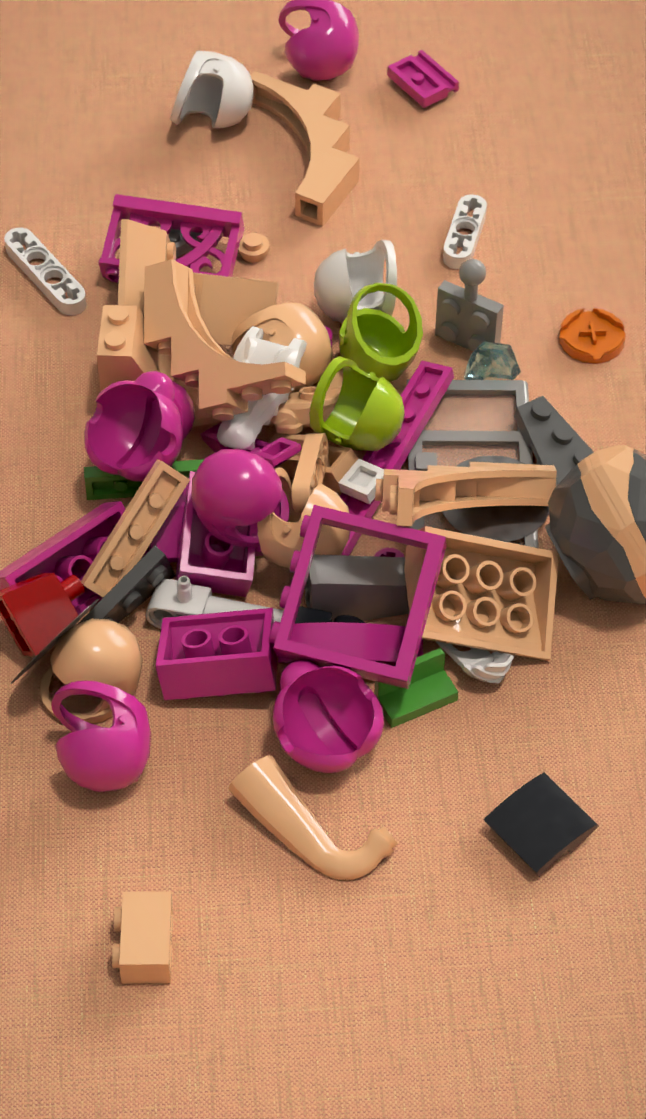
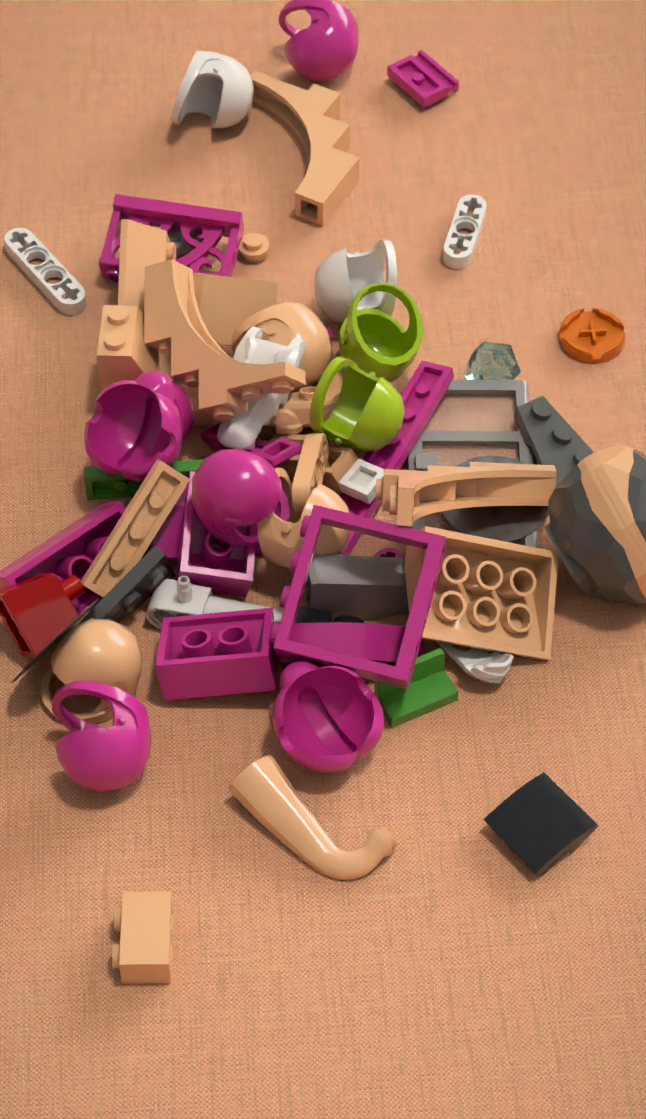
light grey plate [435,259,504,360] -> none

